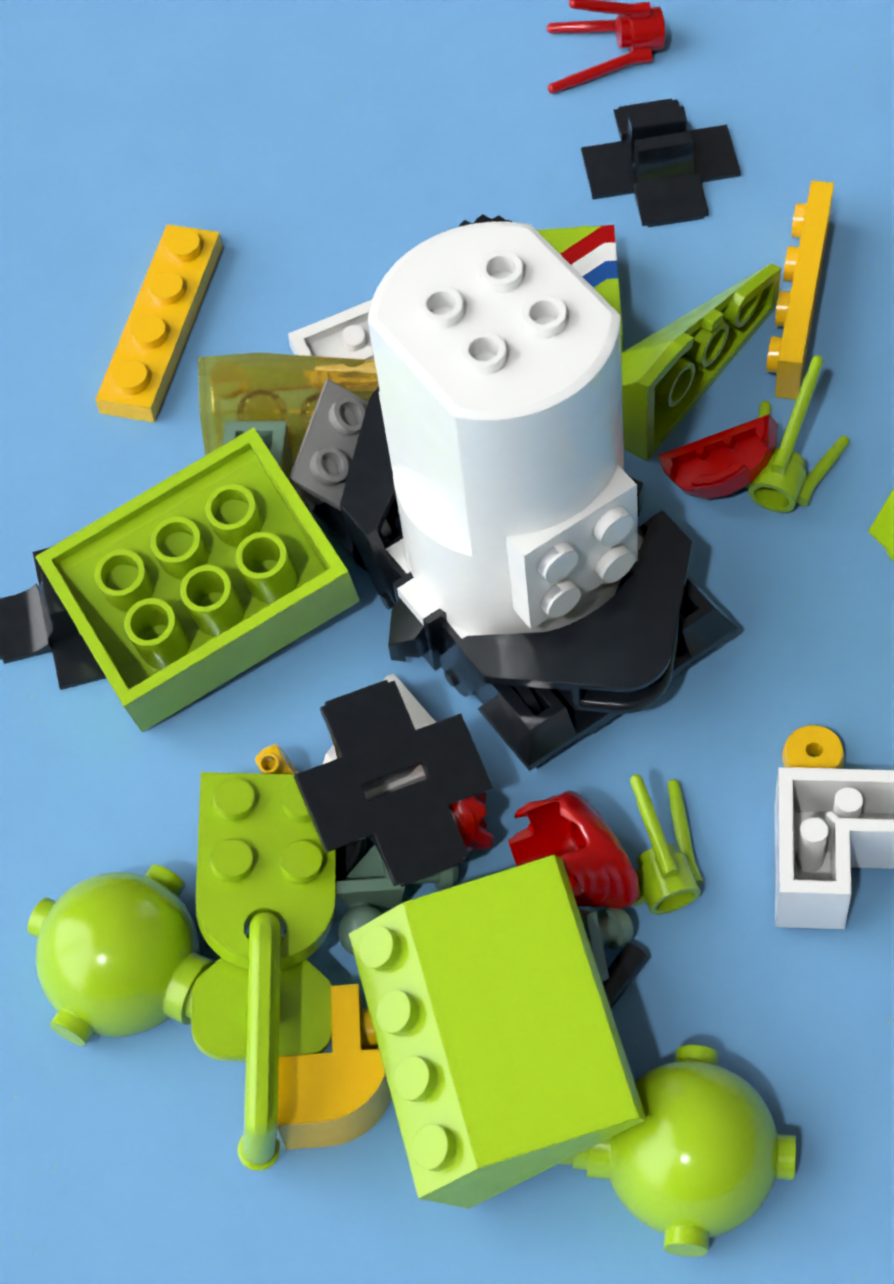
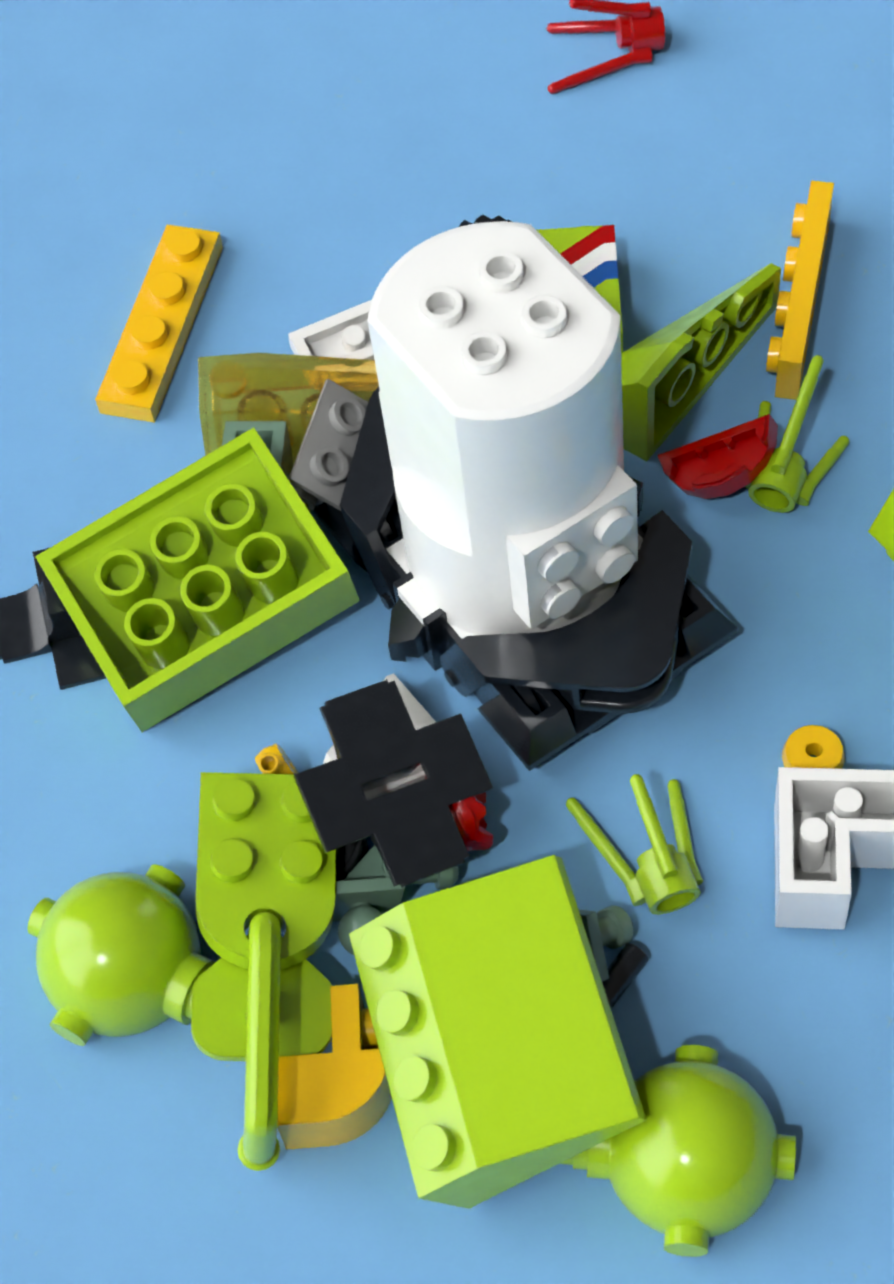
red hair [508,790,640,909] -> none
black piece [581,98,741,228] -> none

